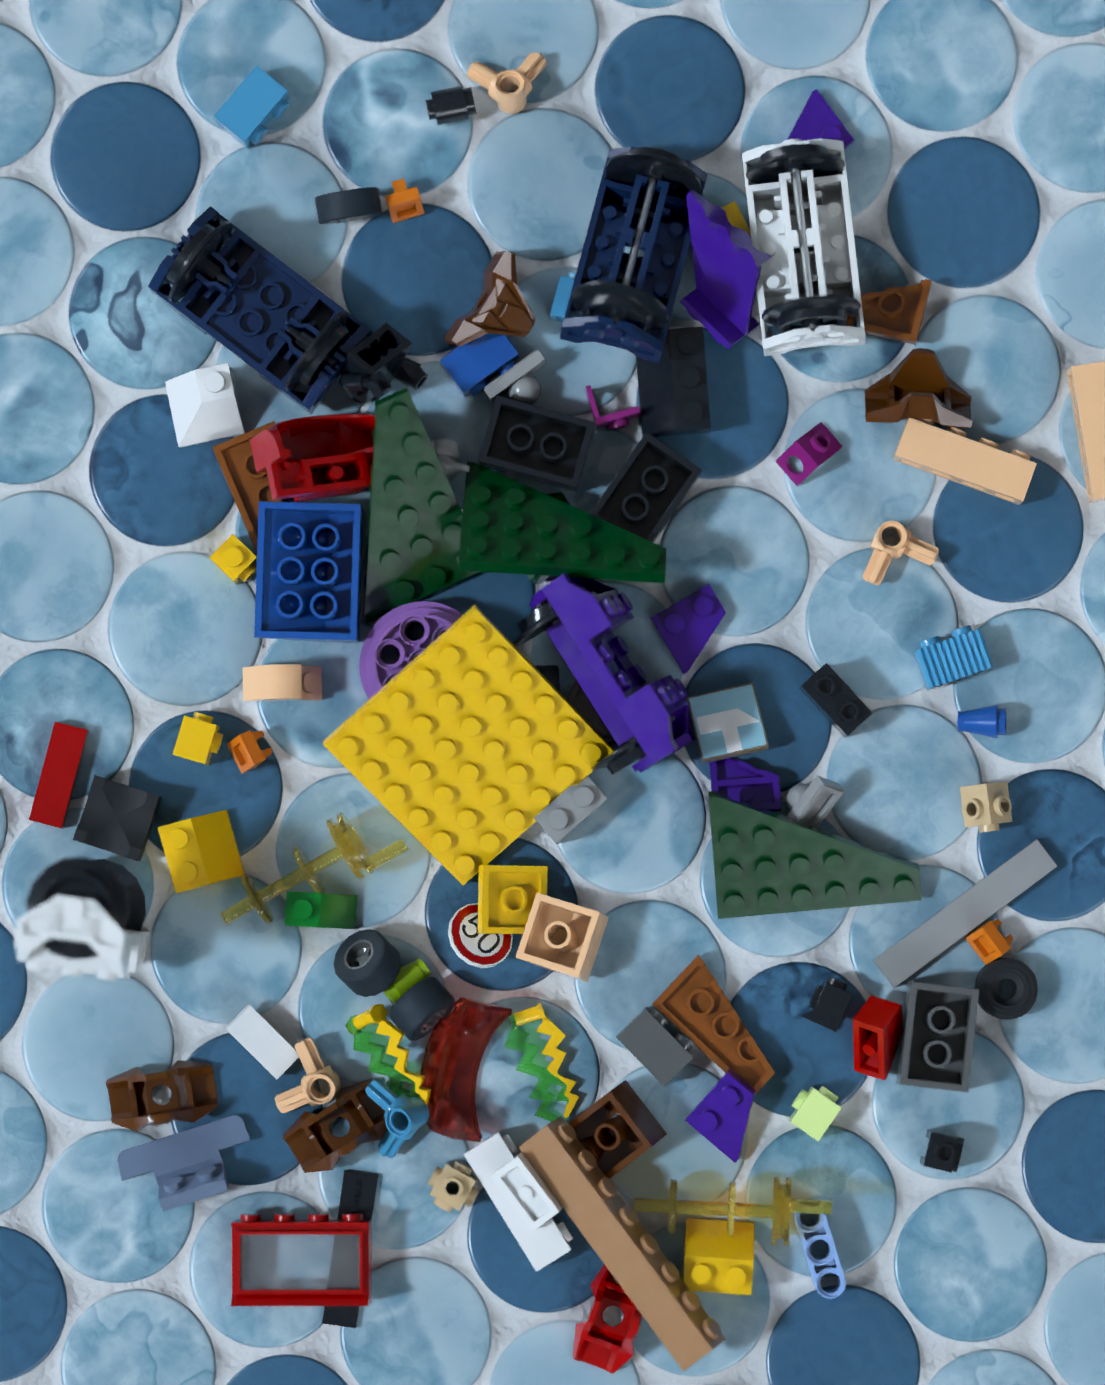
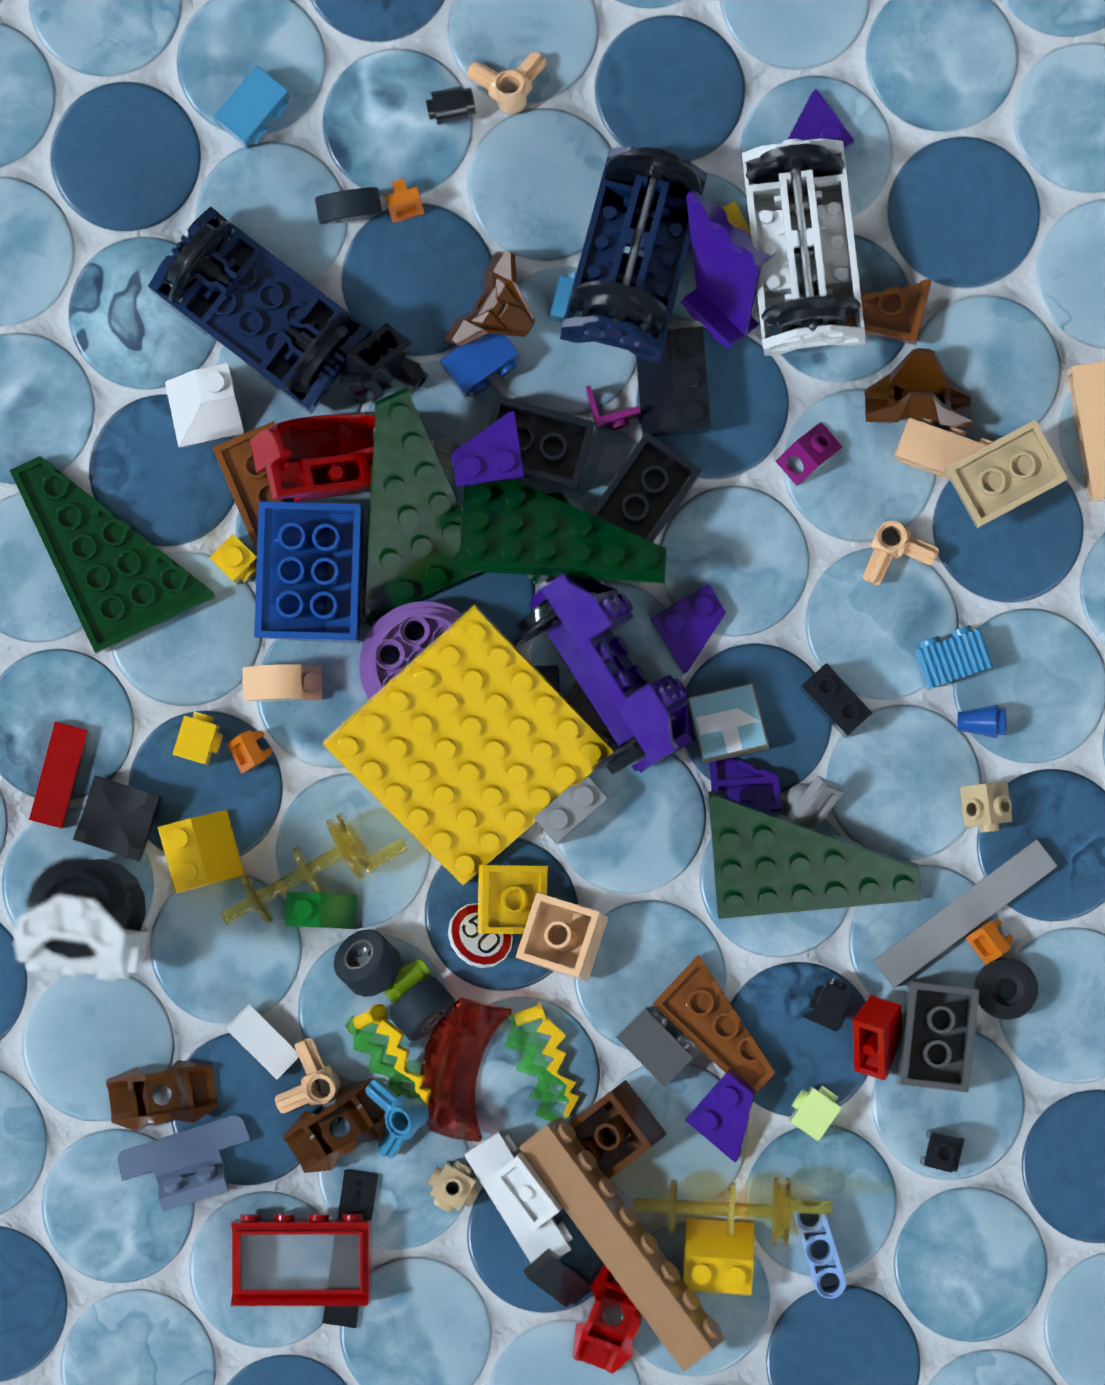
light grey tile [484,350,545,405] -> none
none -> dark green wing [10,456,216,654]
none -> dark purple wing [451,411,524,488]
none -> black tile [523,1248,591,1307]
none -> tan plate [944,419,1068,529]

